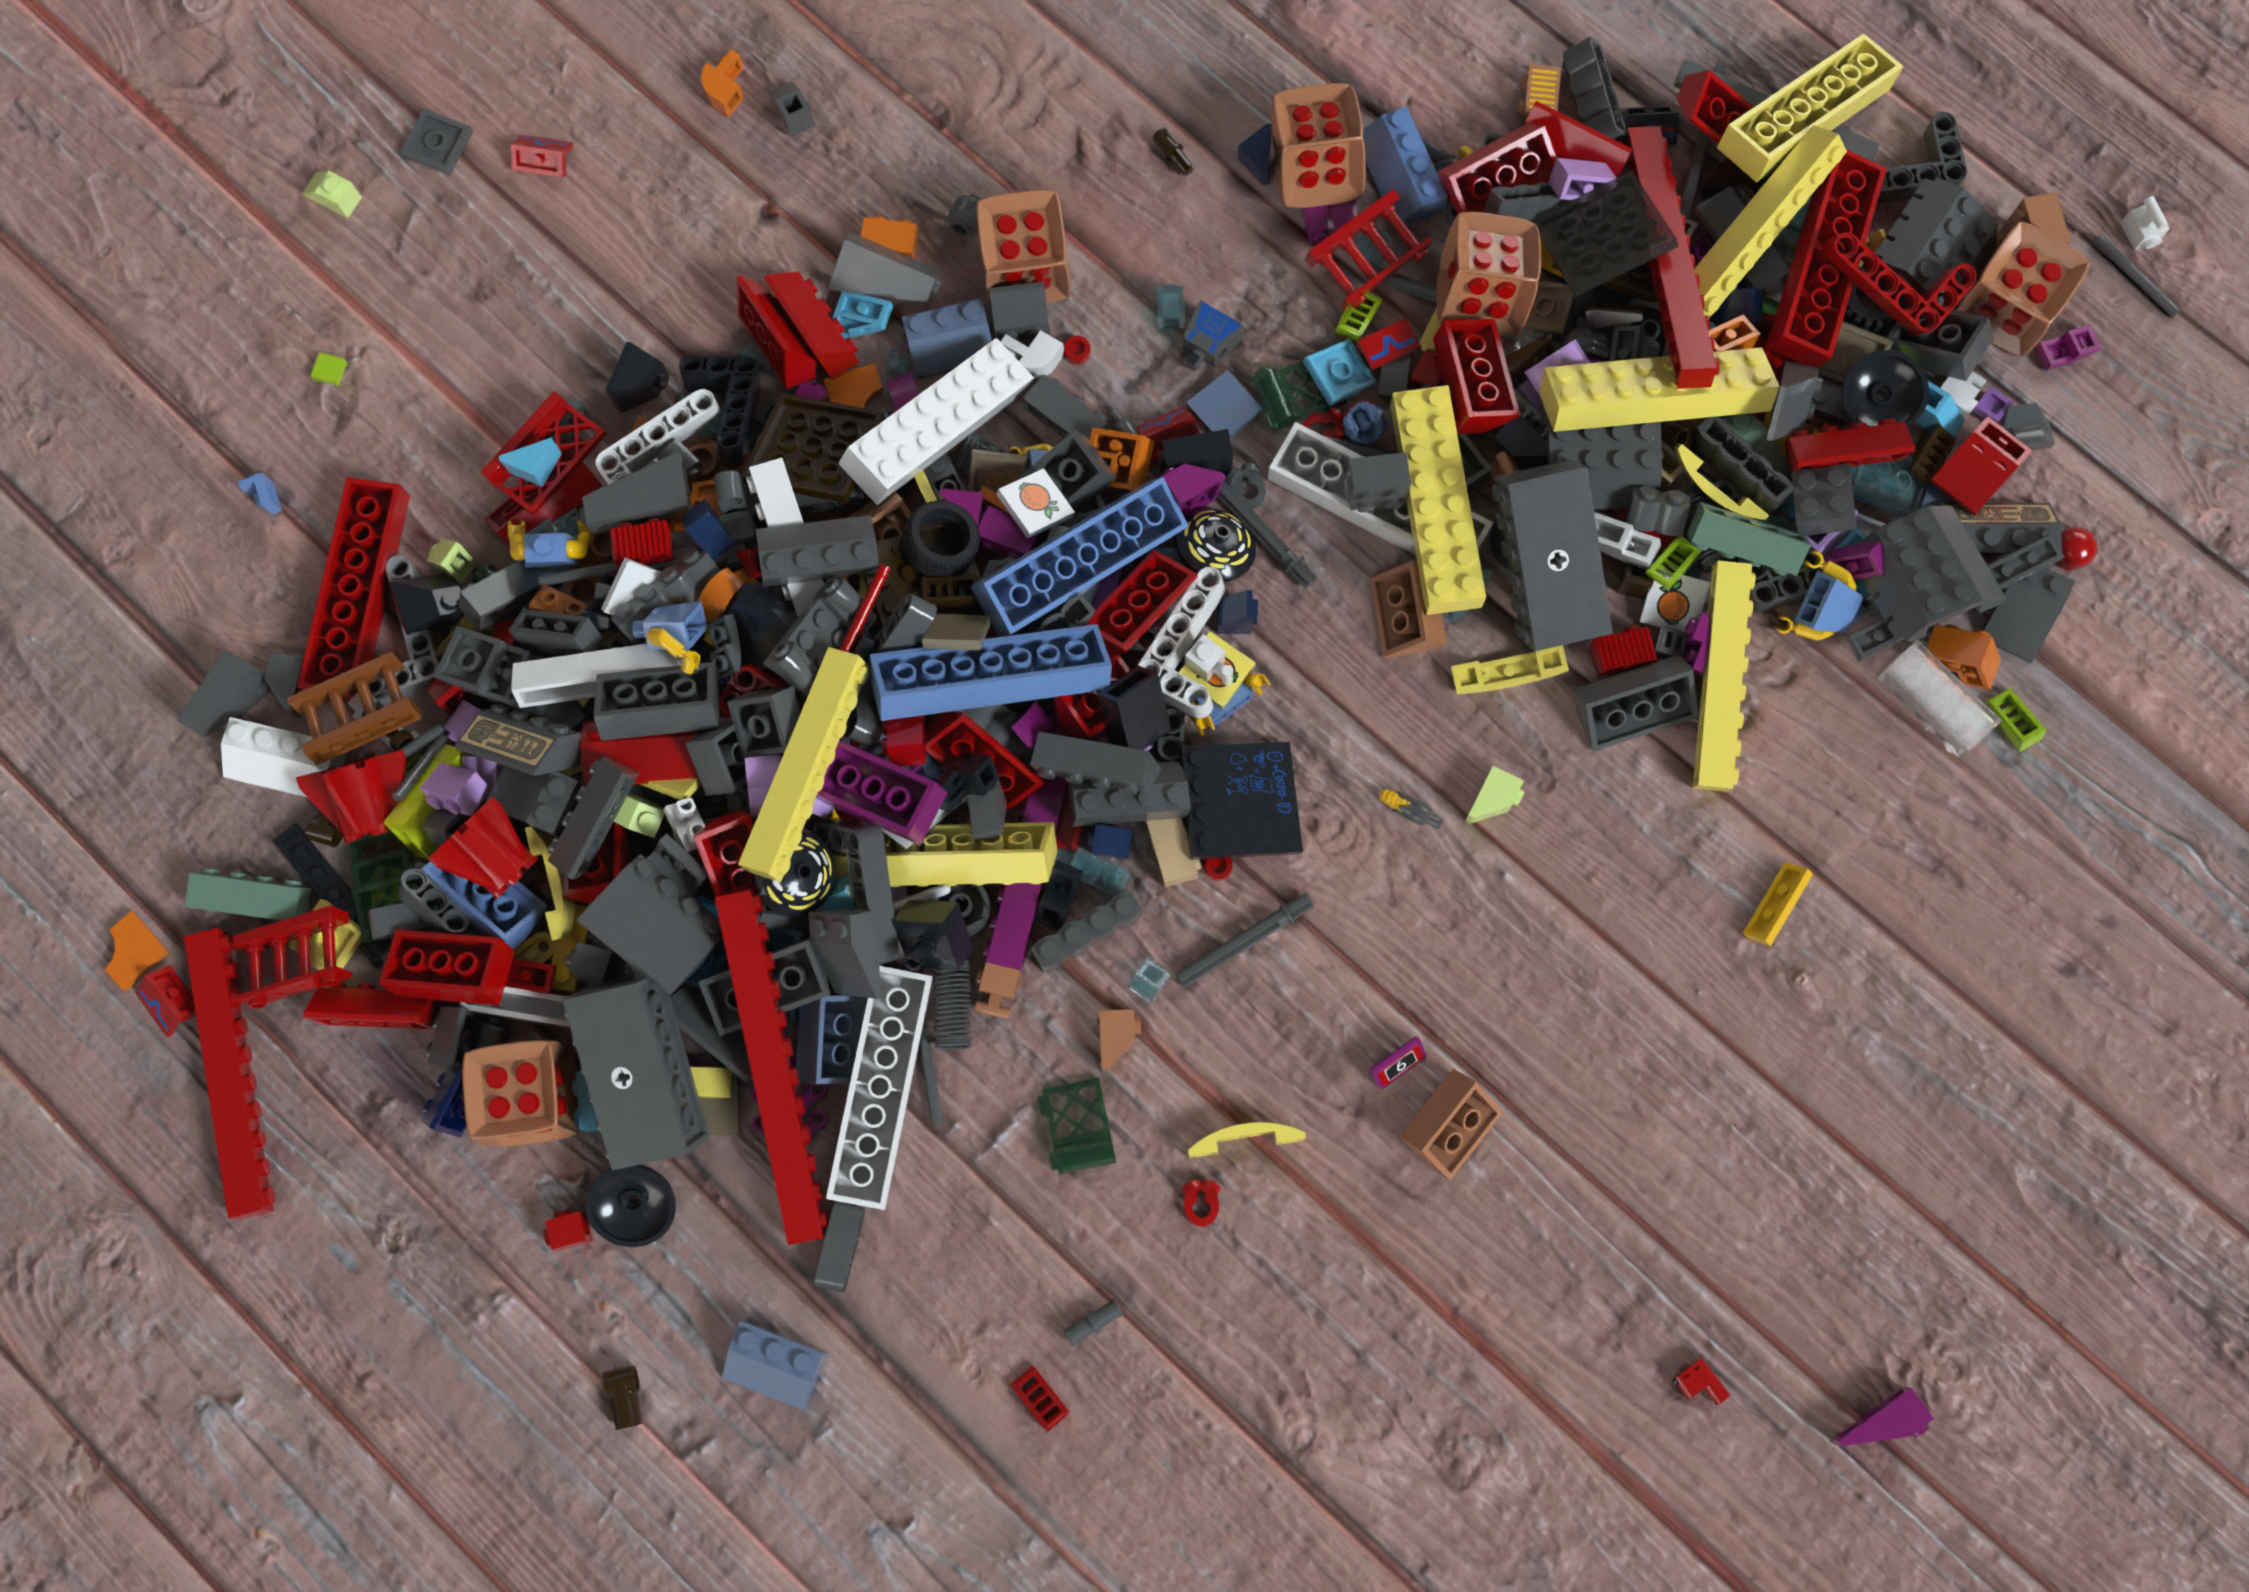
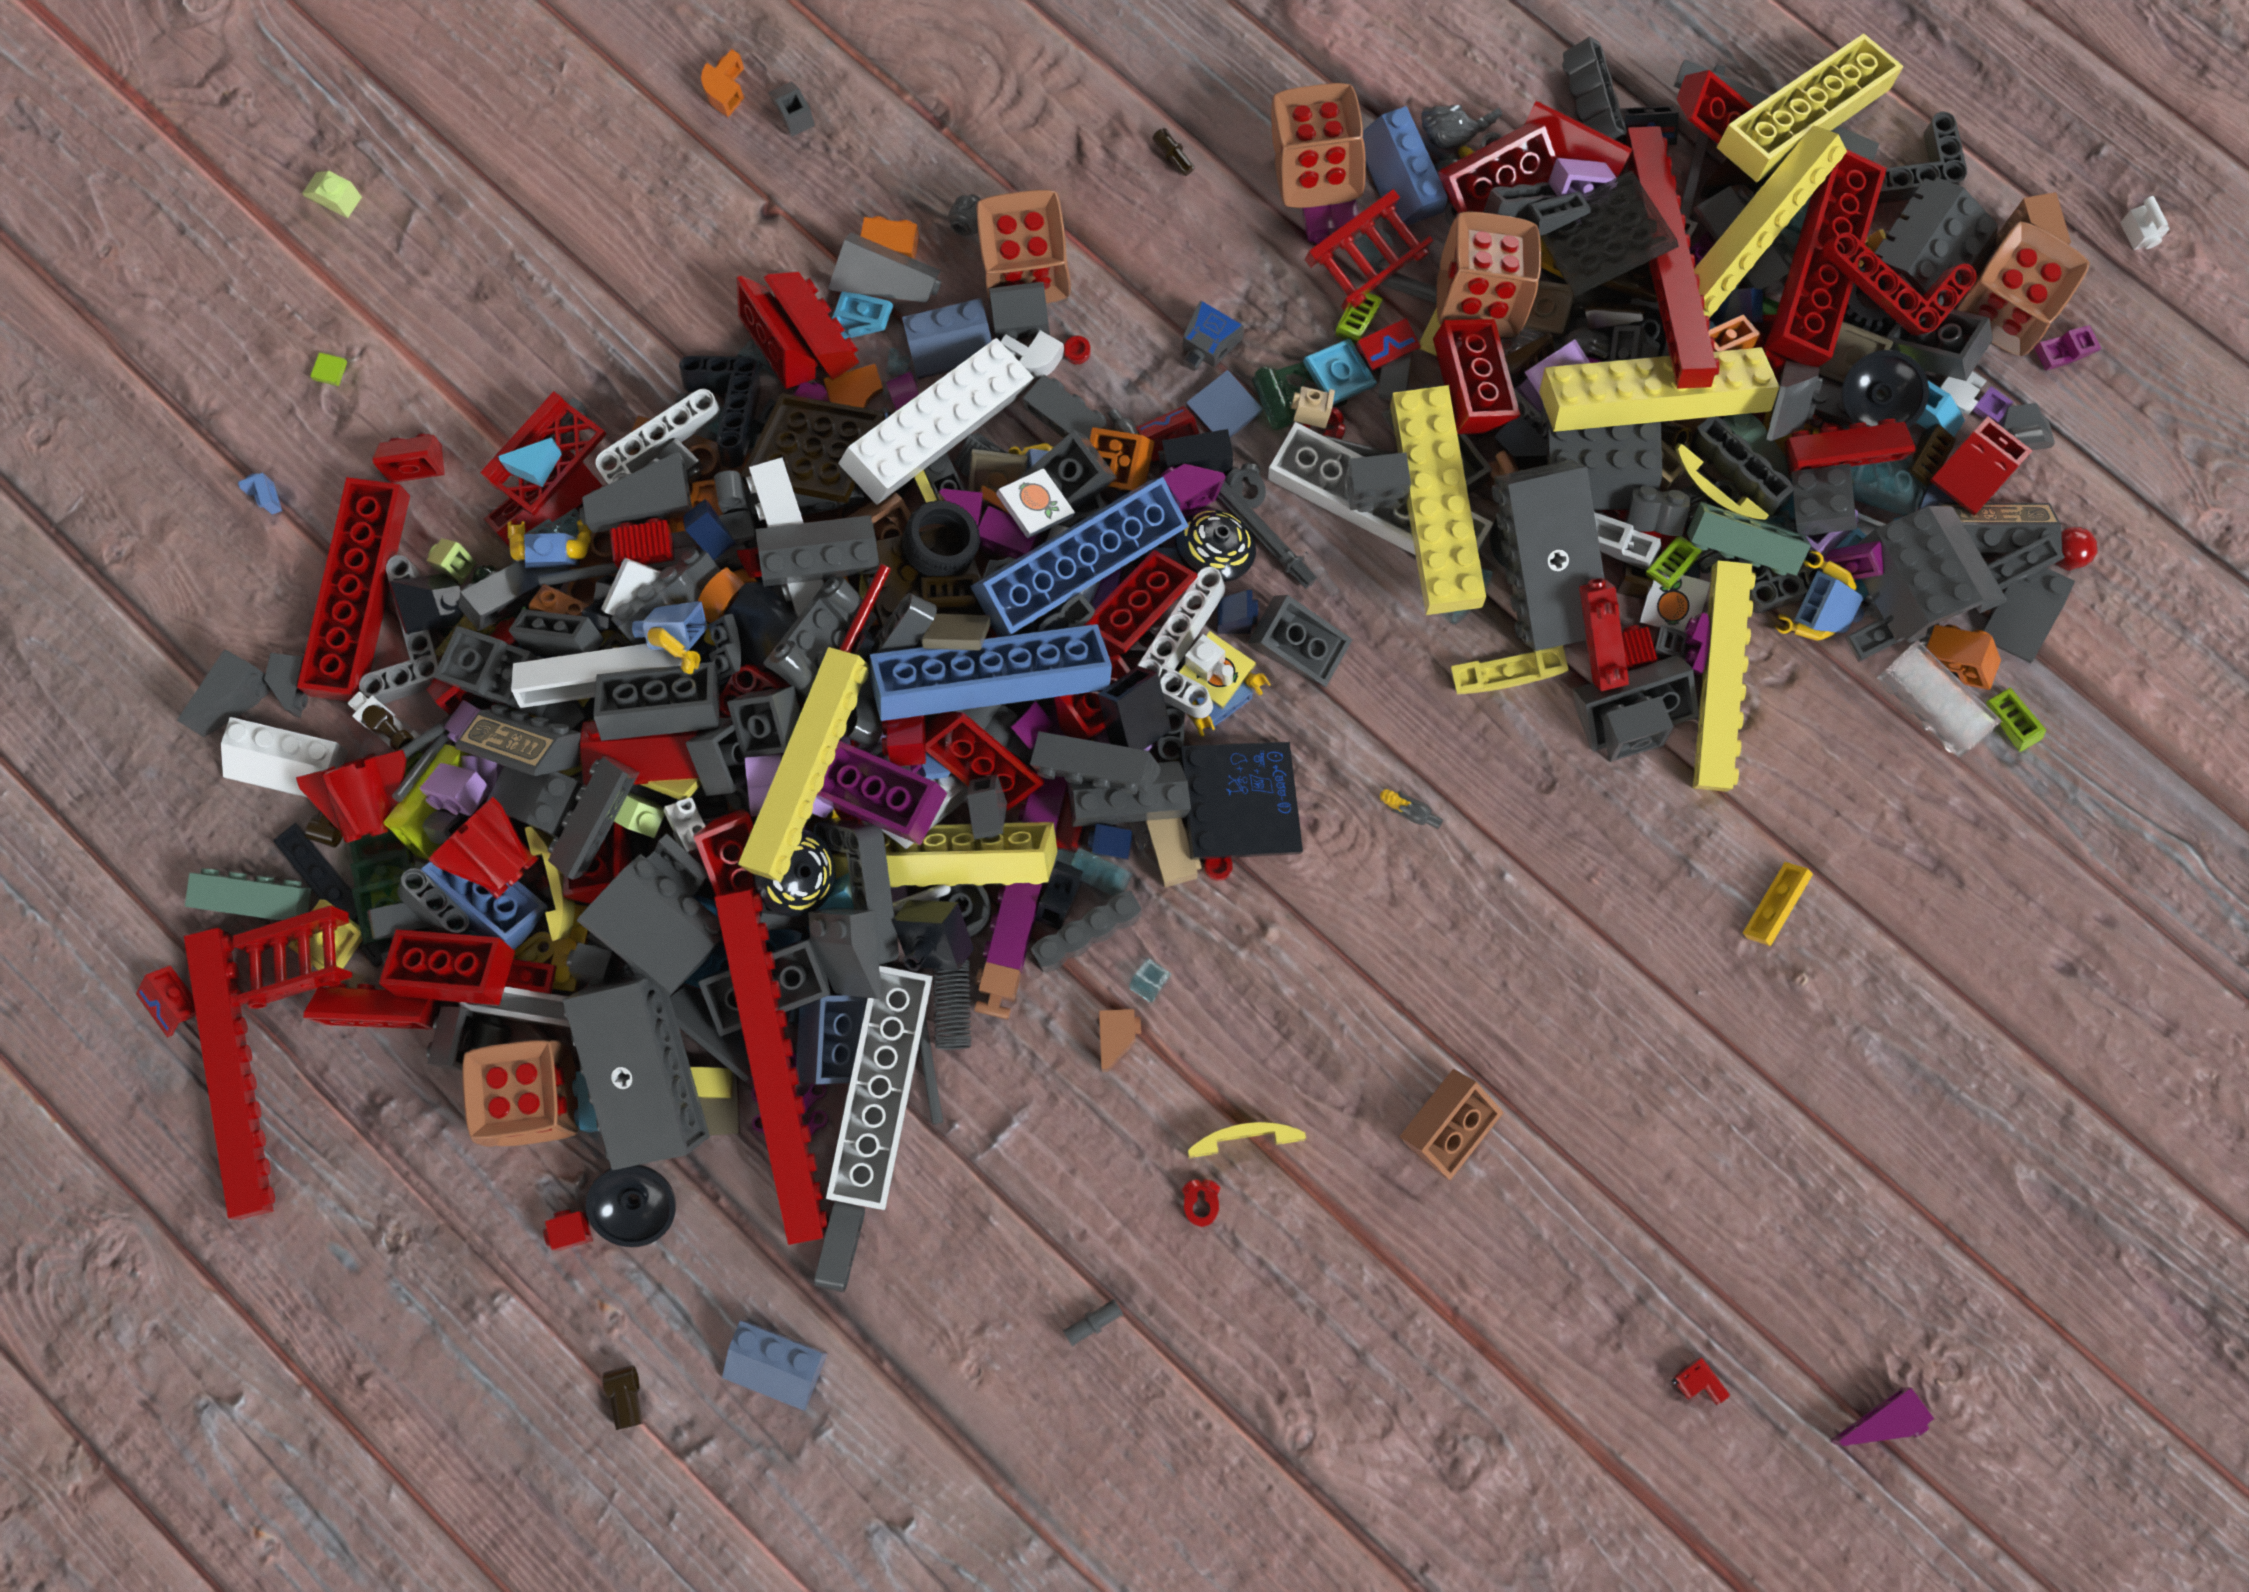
orange tile [105,910,171,991] -> none
dark orange fence [286,651,422,765] -> none
dark grey tile [400,109,473,176] -> none
clear blue slope [421,1068,467,1138] -> none
red panel [511,135,573,178] -> none
black slope [605,341,669,412] -> none
black brick [936,753,1000,811] -> none
red slope [1010,1365,1071,1433] -> none
clear green piece [1038,1077,1117,1175] -> none
clear light blue brick [1156,284,1185,329] -> none
dark grey axle [1176,893,1314,987] -> none
dark blue slope [1238,123,1272,185] -> none
medium blue piece [1343,401,1387,445] -> none
slope [1368,1036,1427,1089] -> none
nougat slope [1370,560,1447,658] -> none
red brick [1408,350,1443,390] -> none
yellowish green slope [1465,766,1525,824] -> none
nougat brick [1517,64,1561,126] -> none
dark grey bar [2094,234,2181,317] -> none
none -> red slope [372,434,445,483]
none -> dark grey slope [1247,595,1353,687]
none -> tan brick [1291,386,1335,428]
none -> dark grey hair [1421,105,1502,149]
none -> dark grey slope [1527,191,1591,236]
none -> red brick [1579,578,1629,691]
none -> dark grey slope [1602,696,1673,762]

